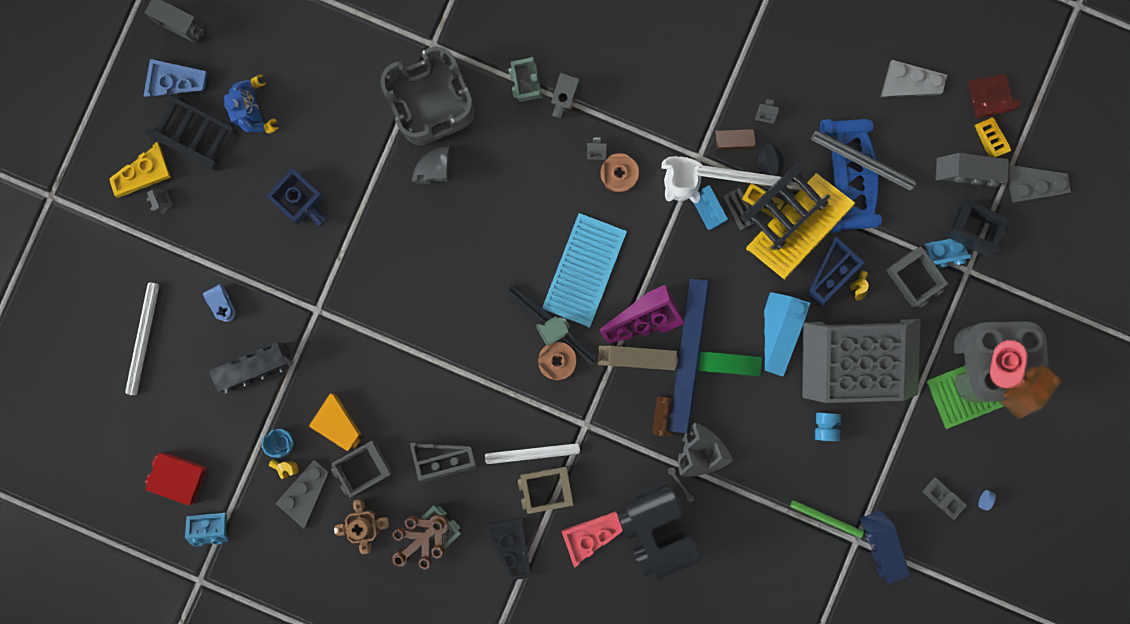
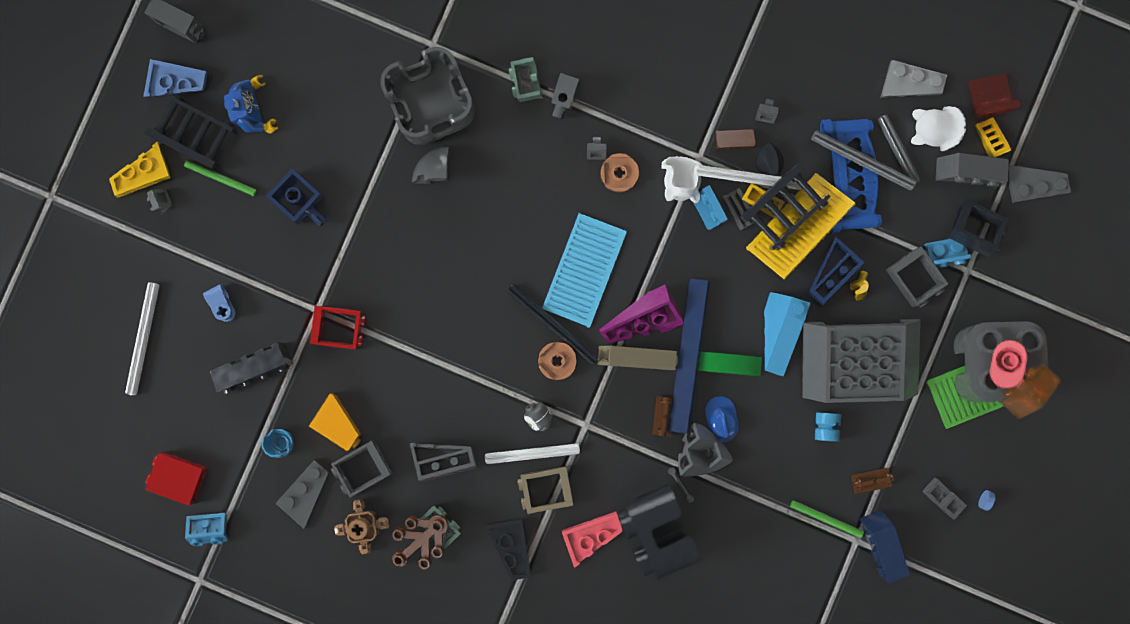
yellow piece [269,459,299,479] -> none
sand green window [536,317,570,346] -> none
none -> bright green bar [184,160,257,196]
none -> red window [310,306,366,350]
none -> dark grey head [524,402,553,431]
none -> blue piece [705,396,738,442]
none -> reddish brown hinge [851,468,894,494]
none -> dark grey axle [877,115,920,183]
none -> white hair [911,106,966,151]

